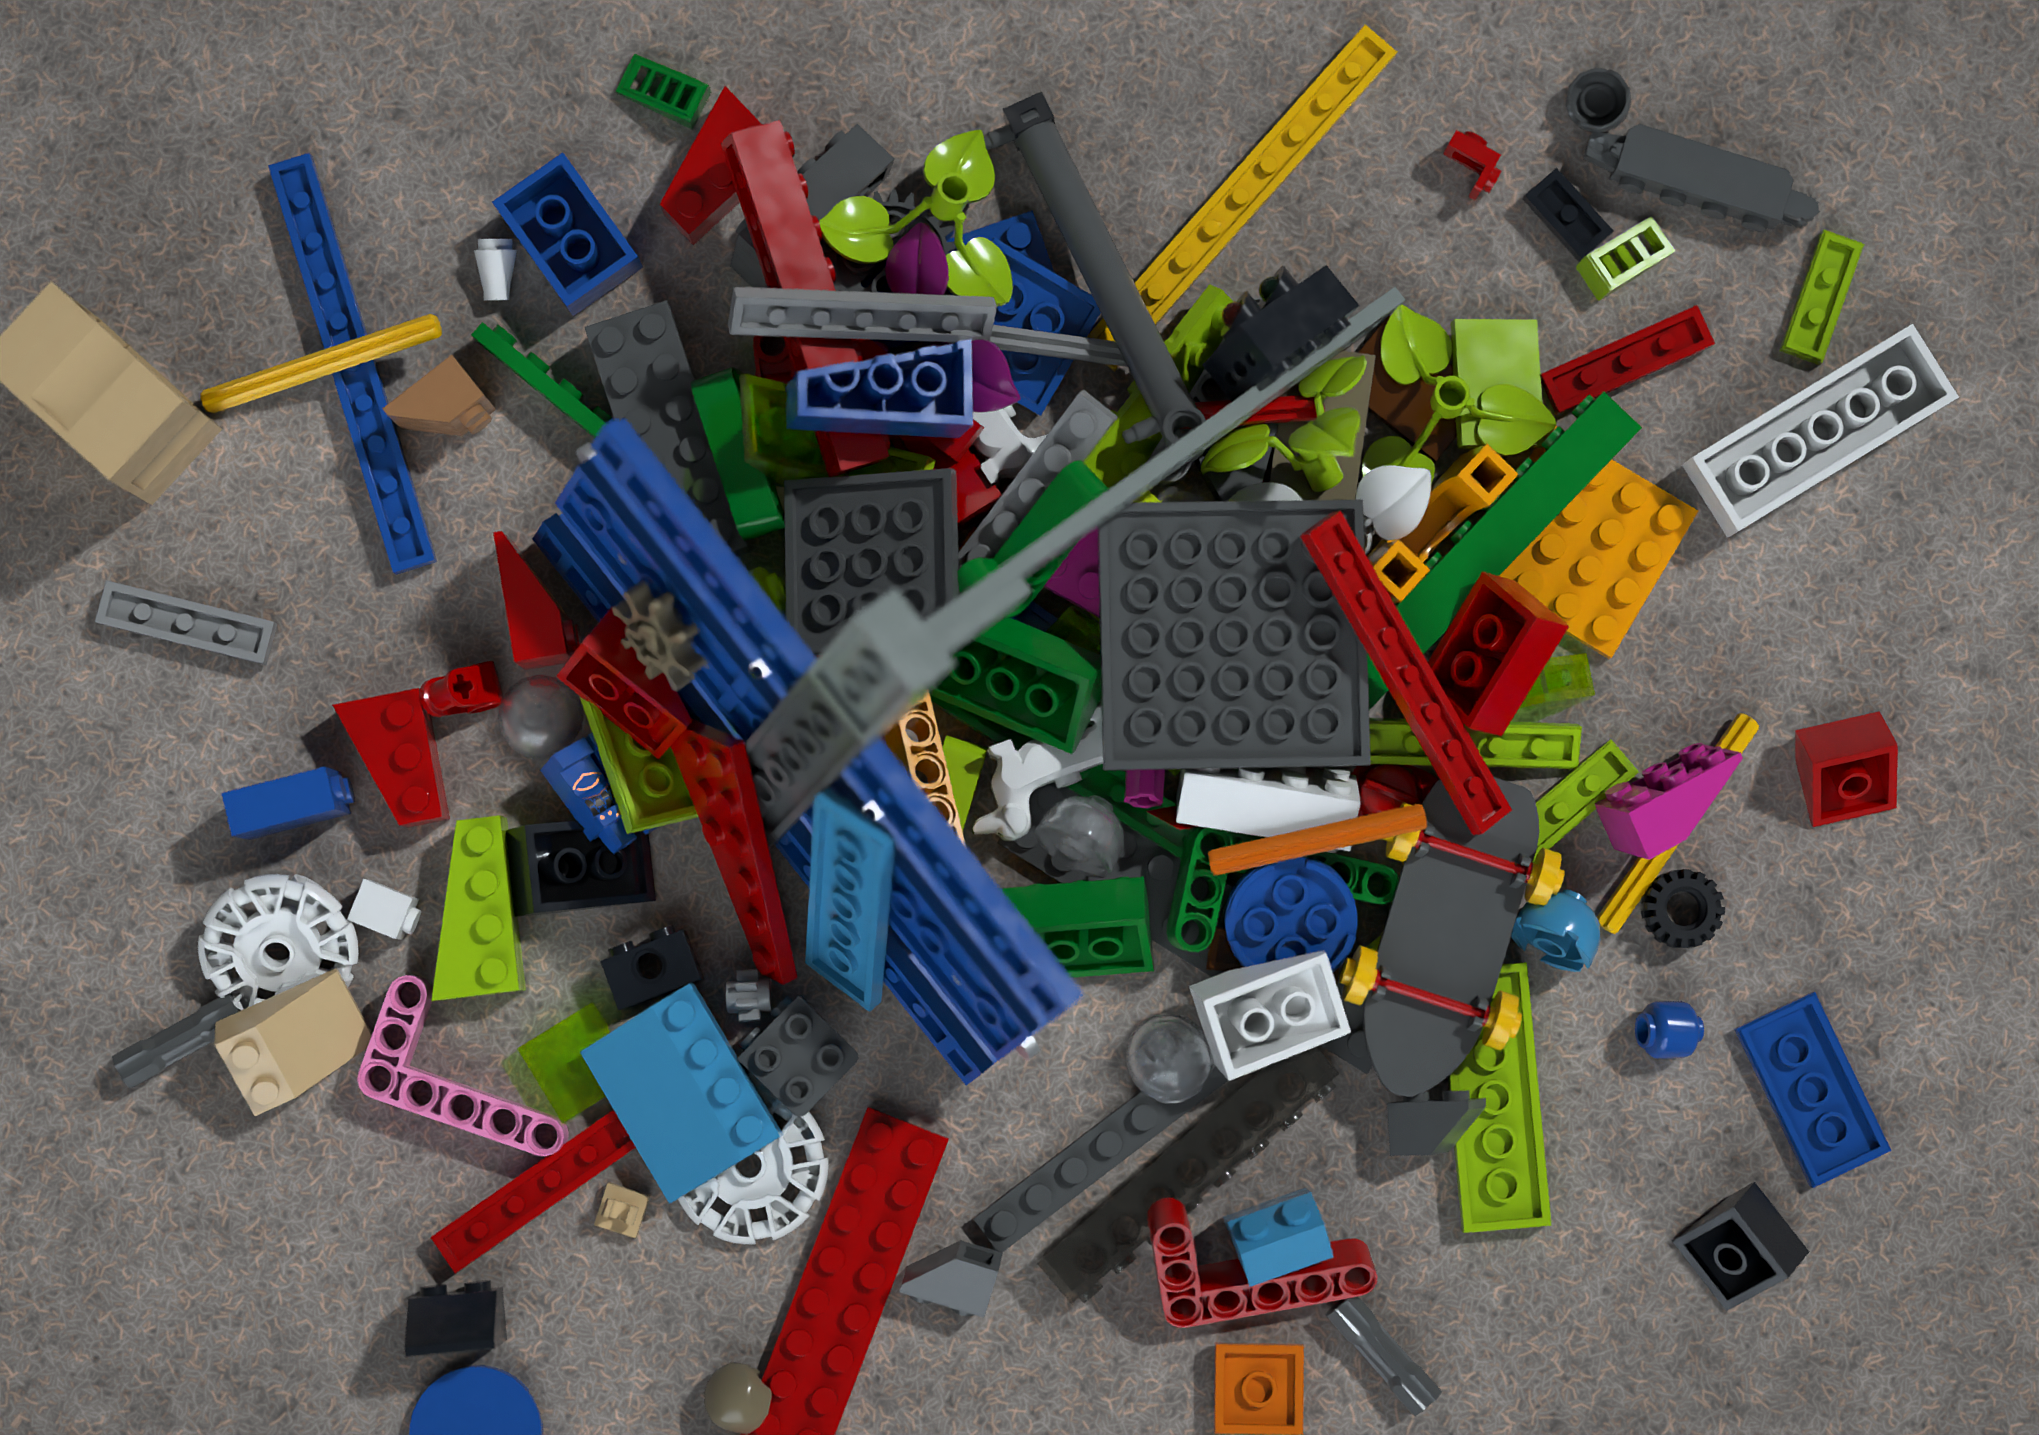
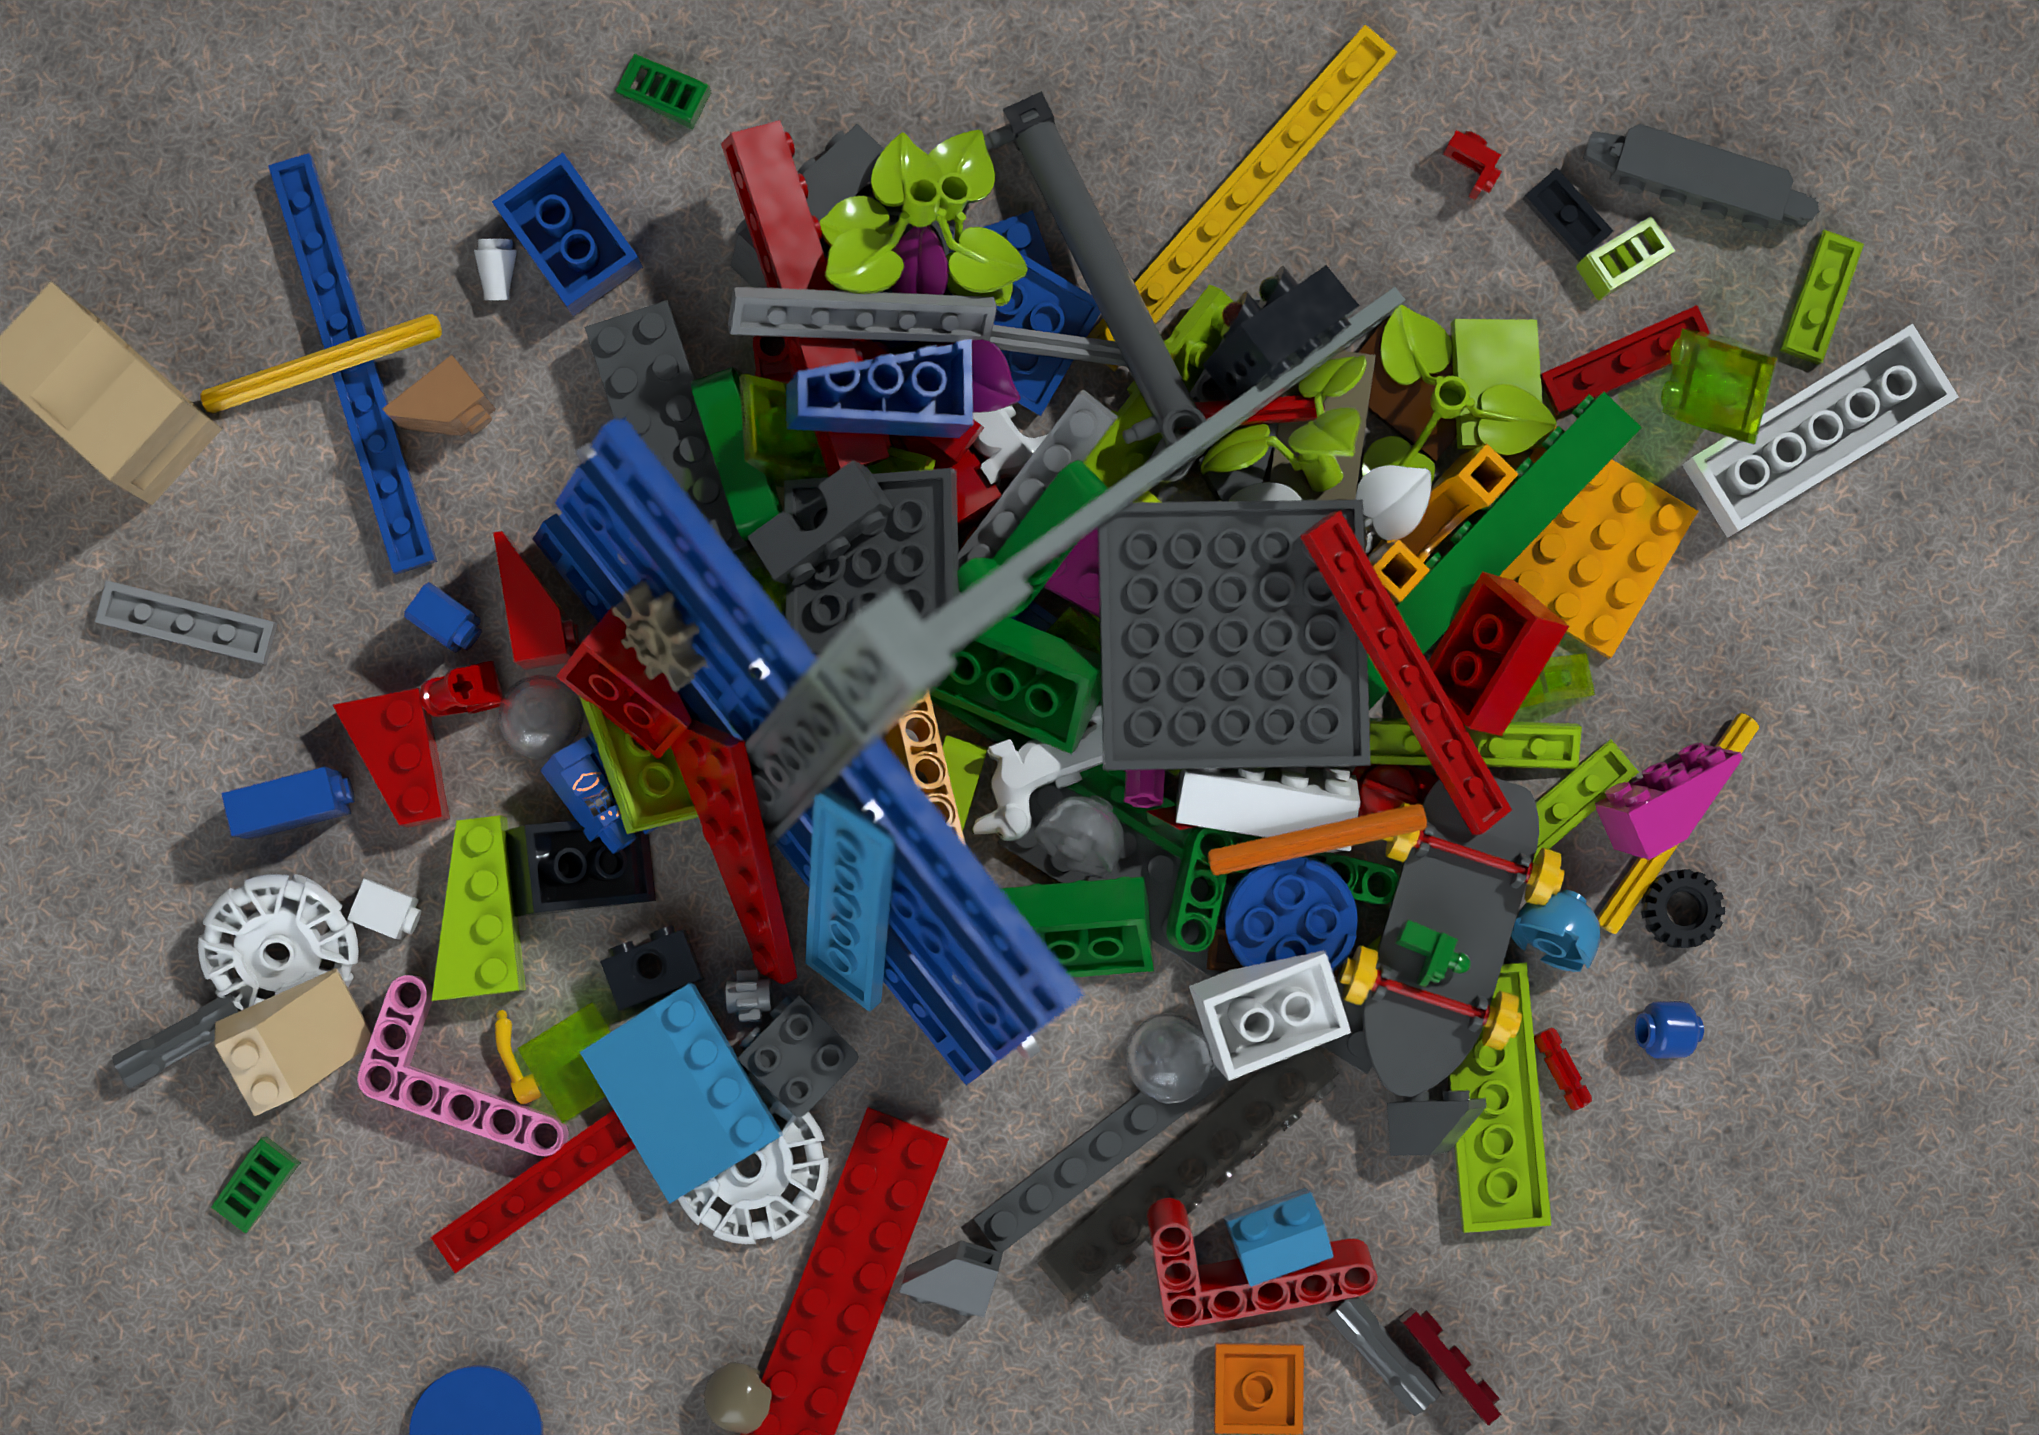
black slope [404,1280,507,1357] -> none
green plate [471,322,613,439] -> none
tan tile [594,1182,651,1239] -> none
red wedge [660,86,762,246] -> none
dark grey hair [1566,68,1631,133] -> none
black slope [1672,1182,1809,1311] -> none
blue tile [1734,992,1892,1188] -> none
red slope [1795,711,1898,827] -> none
none -> green slope [211,1136,301,1234]
none -> blue brick [404,582,482,653]
none -> yellow piece [495,1010,541,1104]
none -> dark grey arch [747,460,894,586]
none -> lime plant [825,132,1028,294]
none -> green piece [1395,919,1471,988]
none -> dark red plate [1398,1307,1502,1426]
none -> red axle [1534,1028,1592,1111]
none -> clear neon green slope [1661,328,1777,444]

